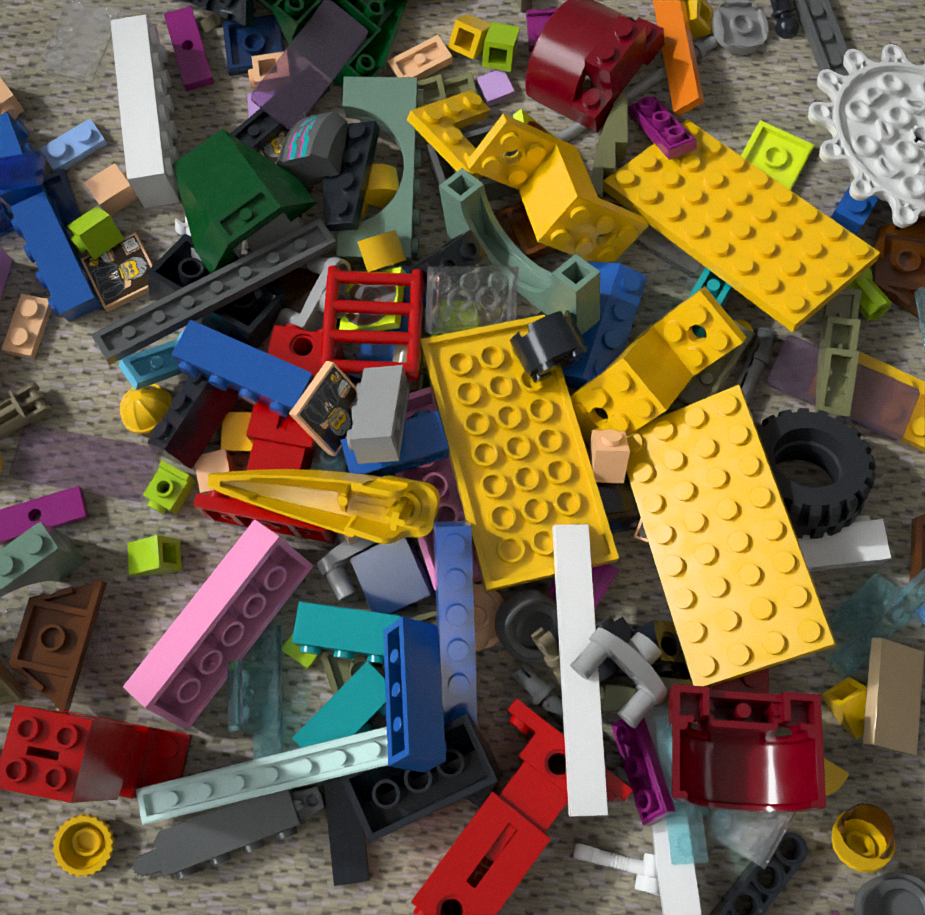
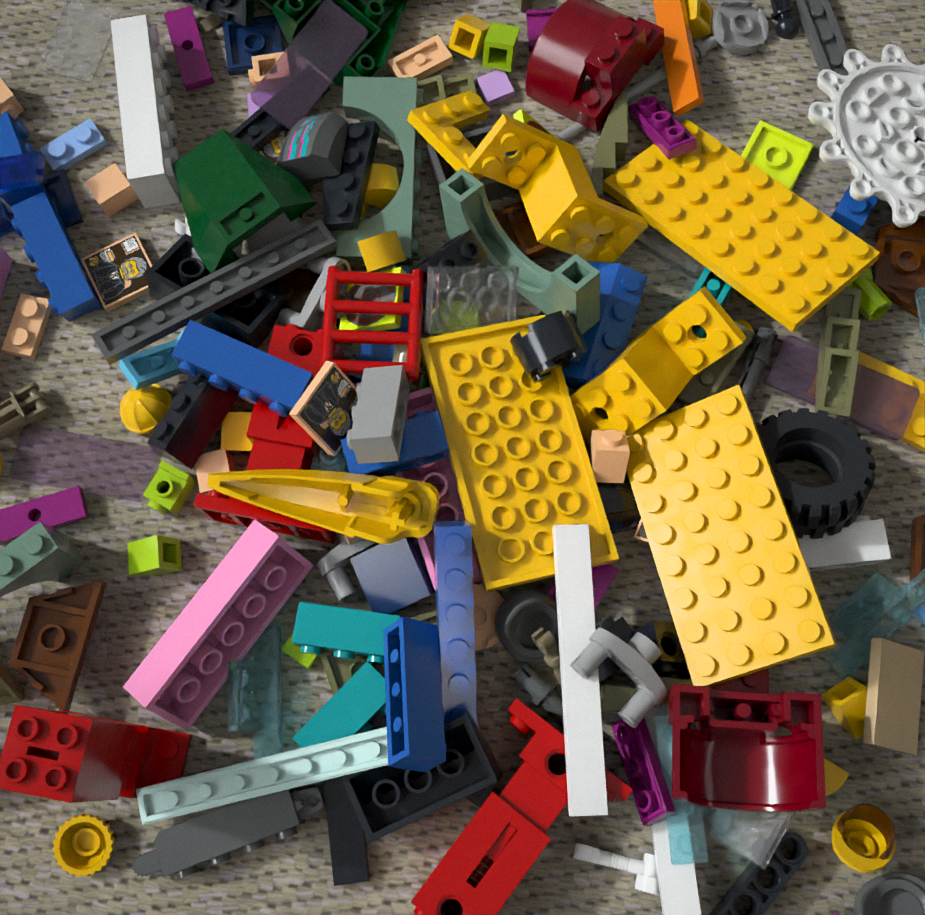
lime brick [67,206,124,260] -> none

